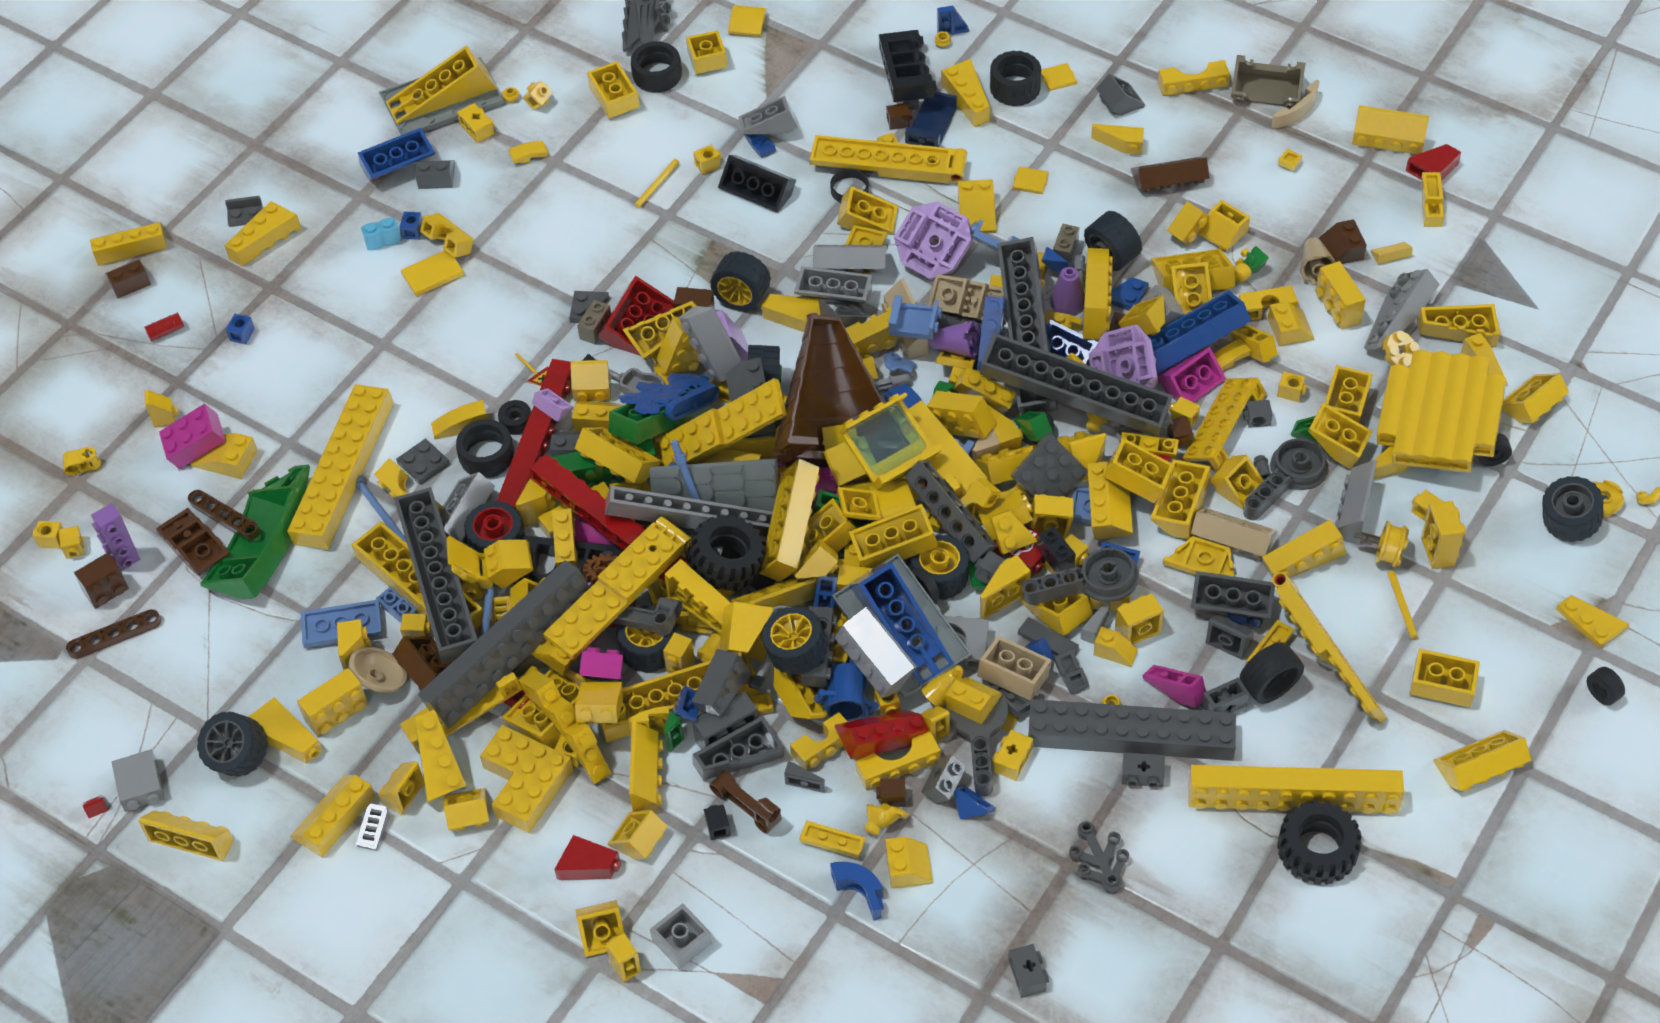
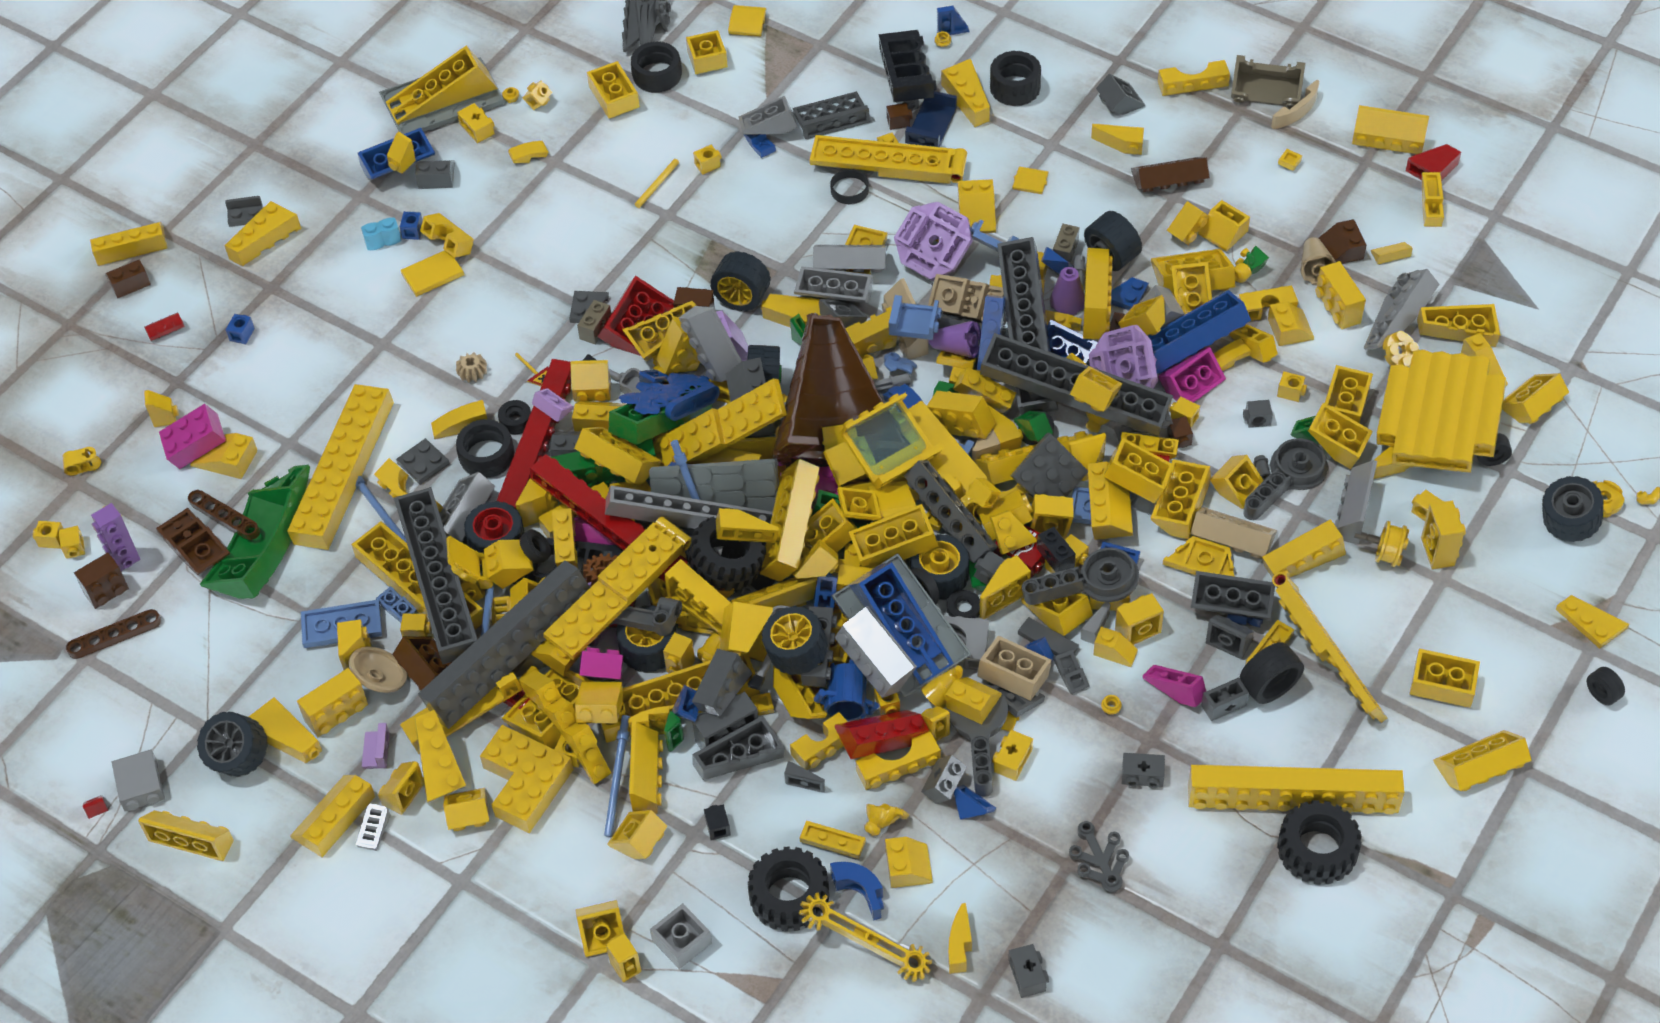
red slope [554,835,621,880] -> none
reddish brown piece [709,771,782,834] -> none
black slope [718,155,797,212] -> none
yellow slope [837,186,898,235] -> none
reddish brown brick [876,778,906,807] -> none
dark grey brick [1028,699,1236,761] -> none
yellow piece [1041,63,1077,91] -> none
yellow bracket [1183,377,1267,472] -> none
yellow bar [1387,571,1418,640] -> none
none -> lavender panel [362,723,390,769]
none -> yellow slope [387,131,416,174]
none -> tan gear [456,352,487,383]
none -> black tyre [520,529,551,564]
none -> medium blue bar [604,715,630,837]
none -> blue slope [639,370,668,384]
none -> yellow slope [716,508,779,543]
none -> black tyre [748,846,829,932]
none -> green slope [790,314,806,345]
none -> dark grey fence [792,91,870,139]
none -> yellow arm [799,893,932,982]
none -> black tyre [947,590,980,619]
none -> yellow slope [948,903,972,974]
none -> yellow slope [1070,366,1123,412]

